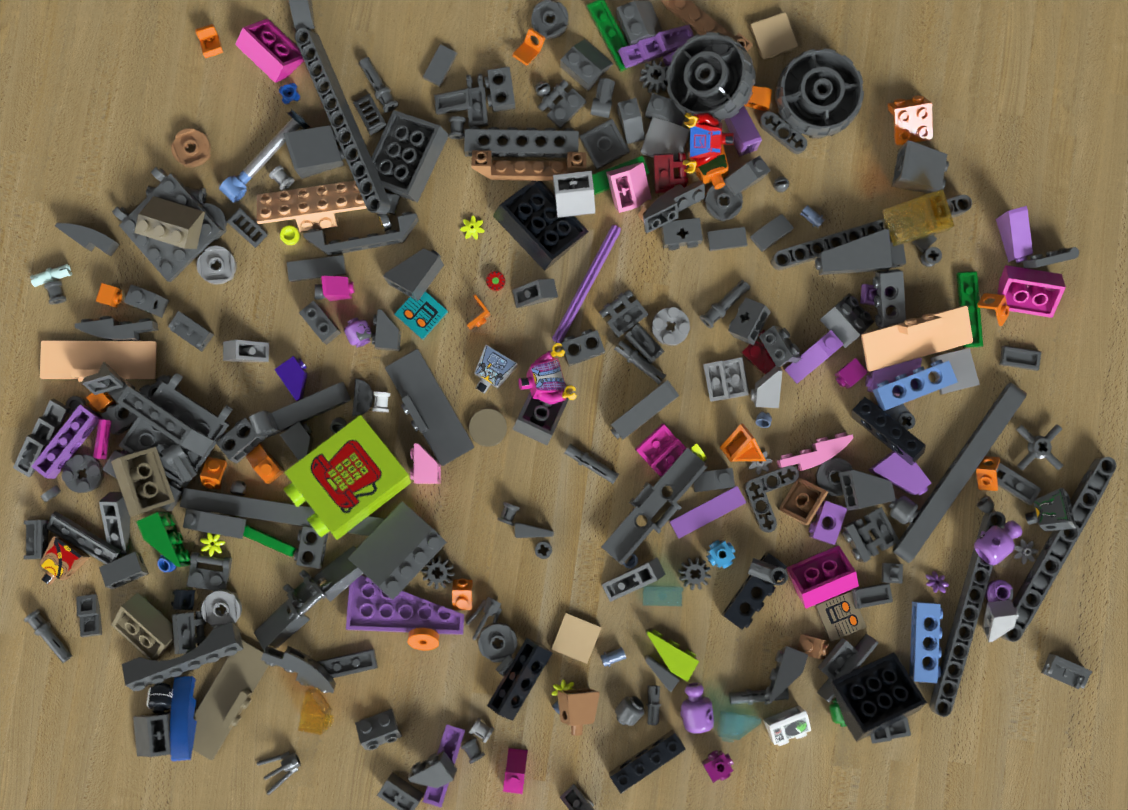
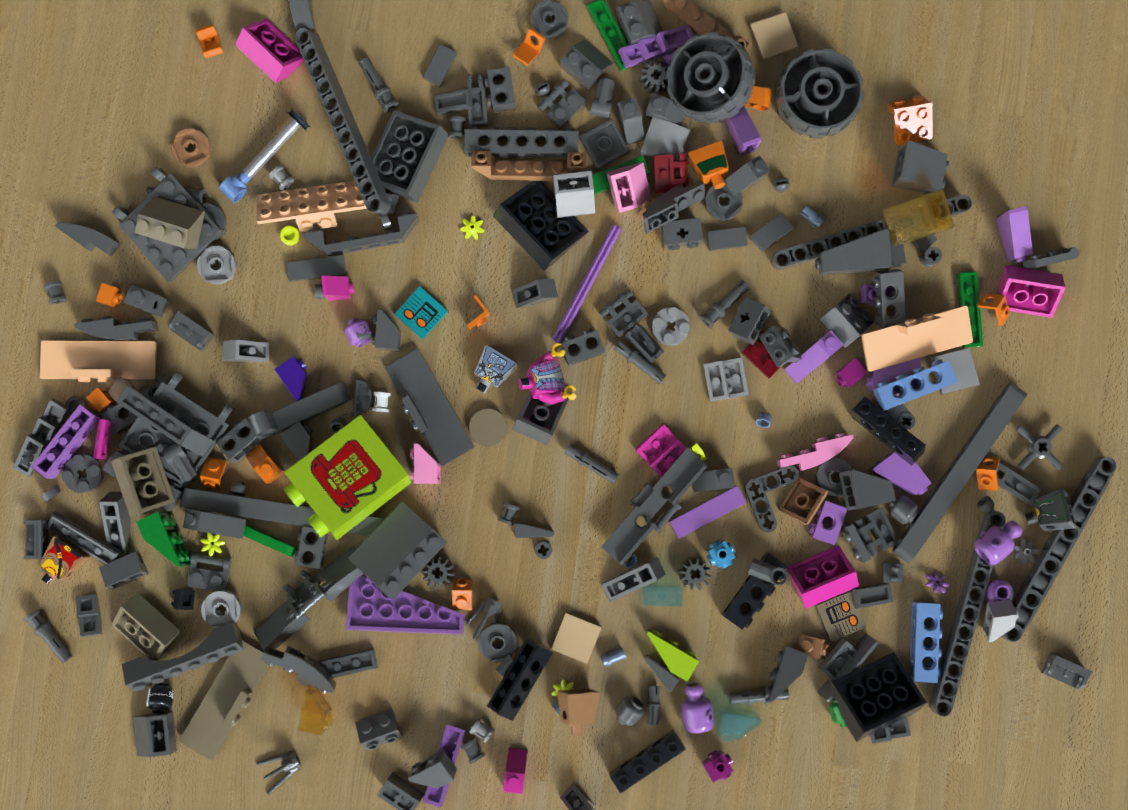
light aqua pin [30,264,72,287] -> none
dark grey slope [82,362,124,395] -> none
blue plate [157,555,176,572] -> none
blue slope [170,676,197,761] -> none
dark grey plate [172,611,207,654] -> none
dark grey slope [227,208,269,248] -> none
blue plate [279,83,300,104] -> none
dark grey slope [283,125,346,179] -> none
dark grey brick [299,300,341,345] -> none
dark grey slope [353,94,386,135] -> none
dark grey slope [383,248,444,301] -> none
orange piece [408,628,440,651] -> none
red tile [486,271,505,291] -> none
dark grey slope [610,380,679,440] -> none
torso [683,113,734,173] -> none
orange slope [720,424,766,462] -> none
light grey plant [749,451,773,475] -> none
light grey slope [751,366,782,408] -> none
dark grey beam [759,112,807,154] -> none
white slope [763,706,811,746] -> none
dark grey tile [999,346,1042,371] -> none

